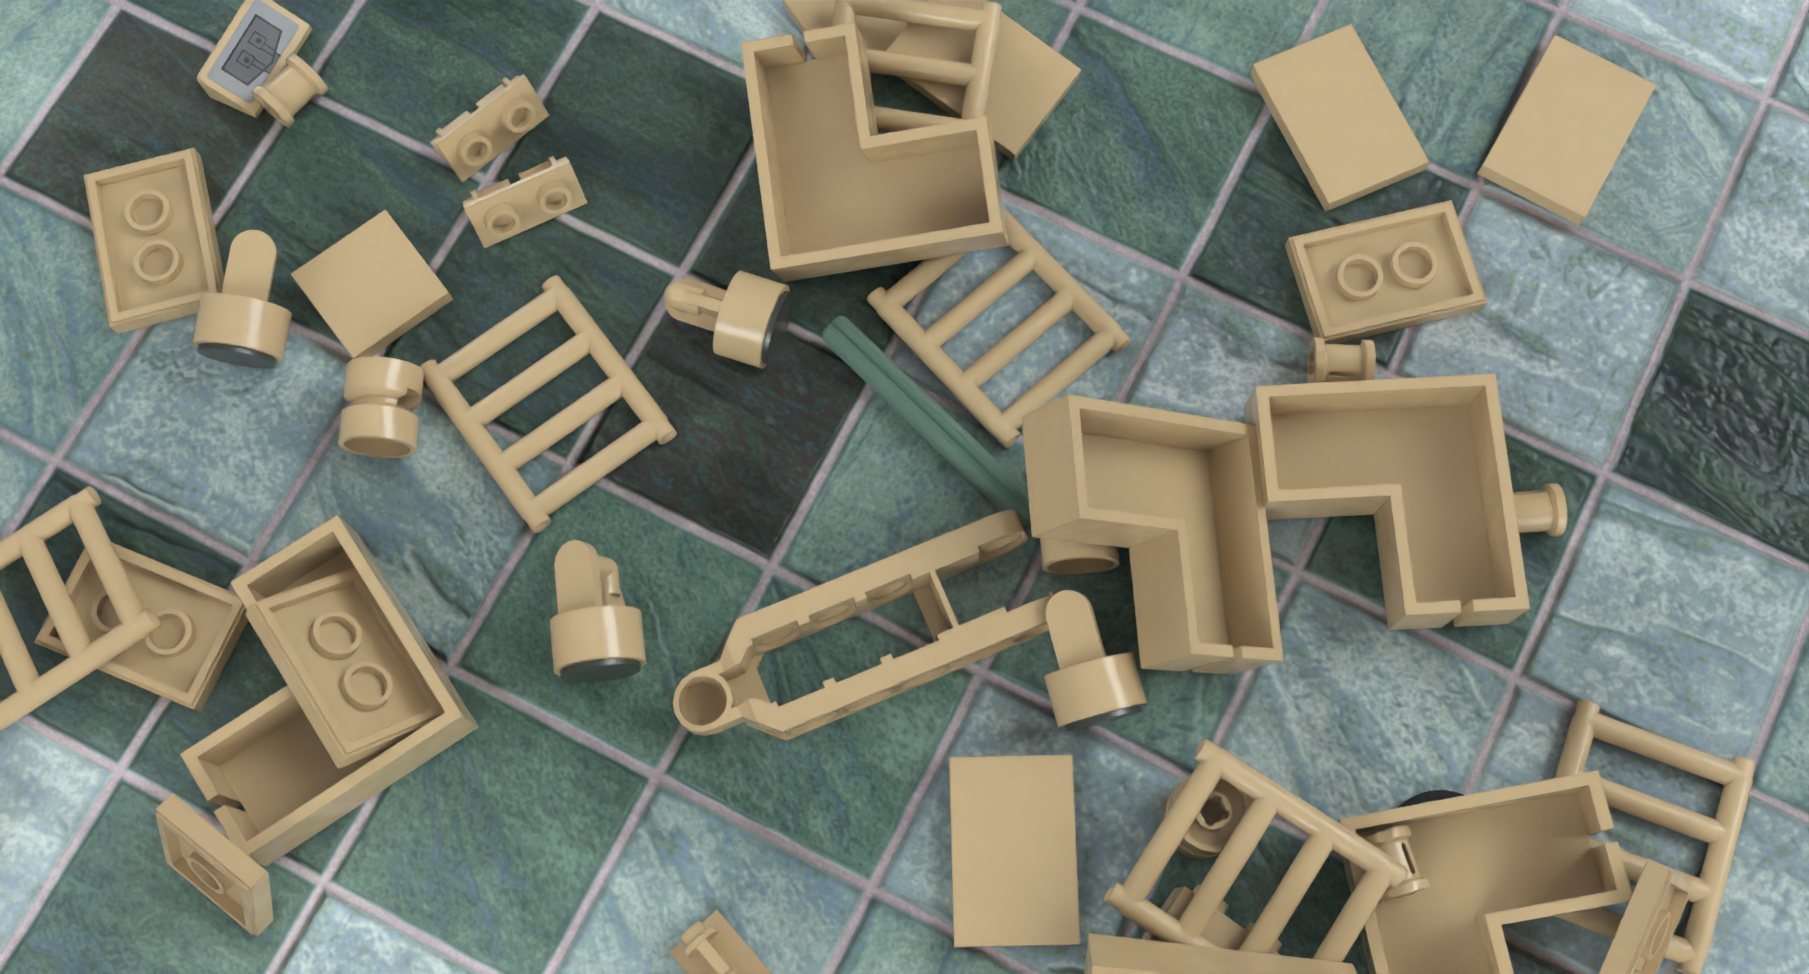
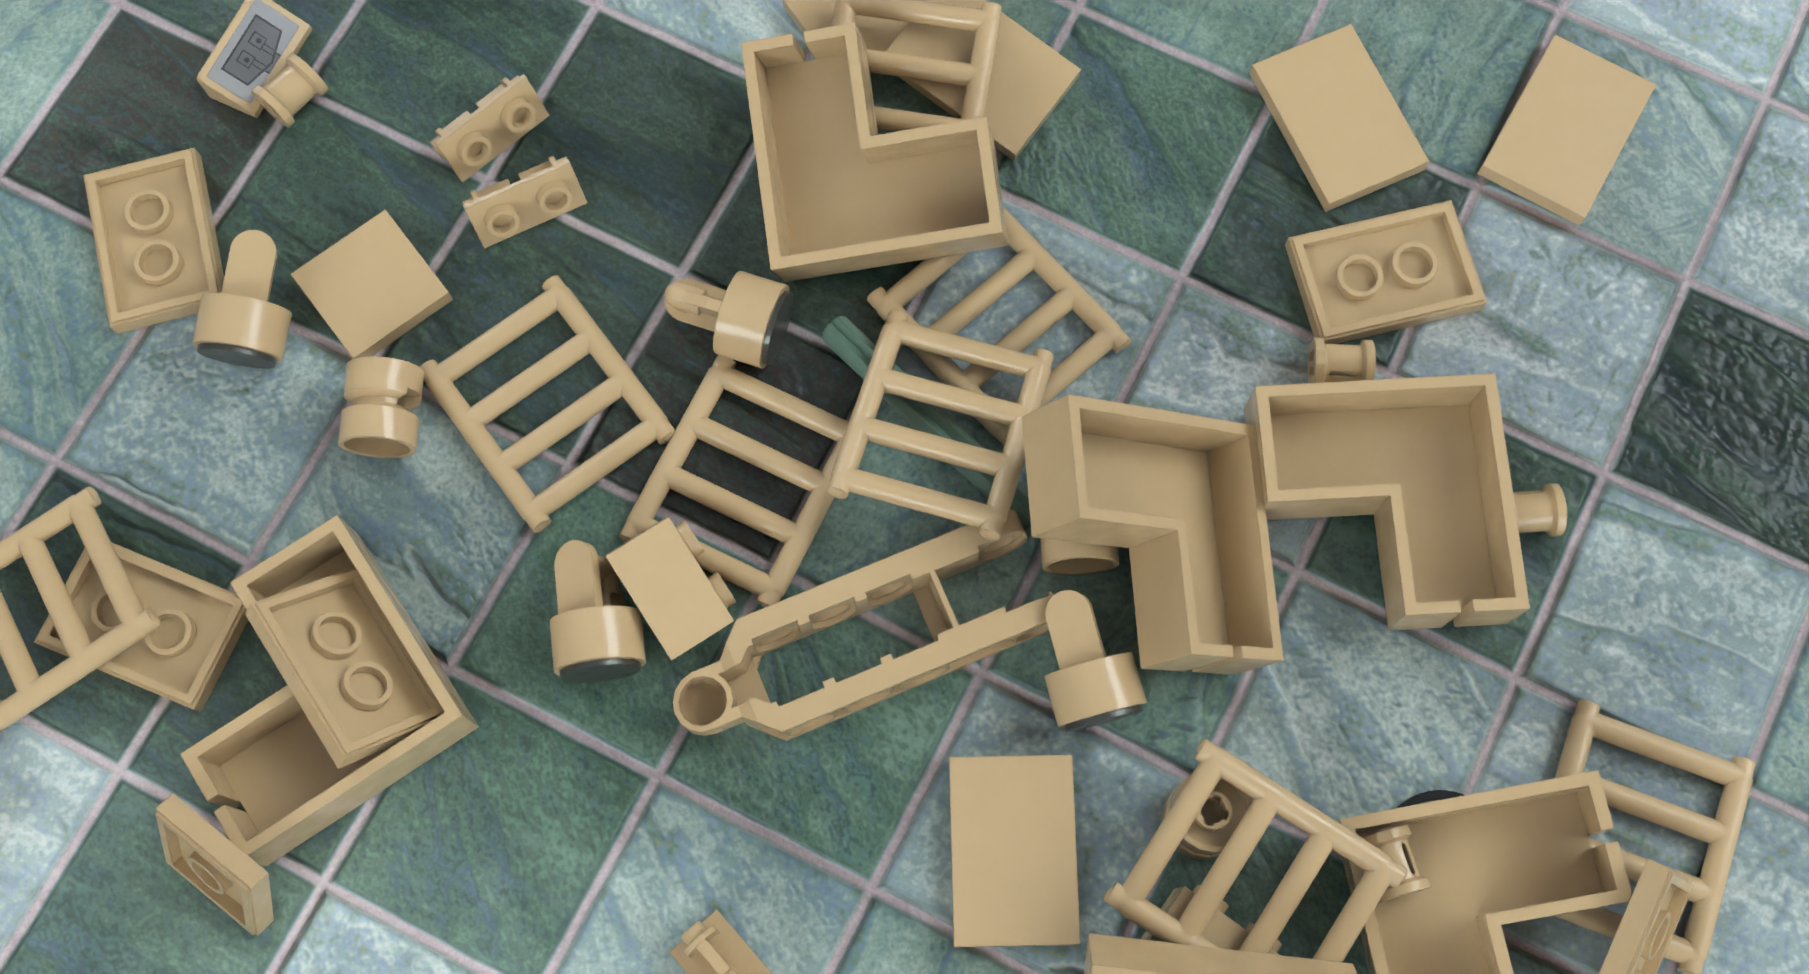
none -> tan brick [606,516,736,661]
none -> tan bar [619,355,849,608]
none -> tan bar [827,310,1054,540]

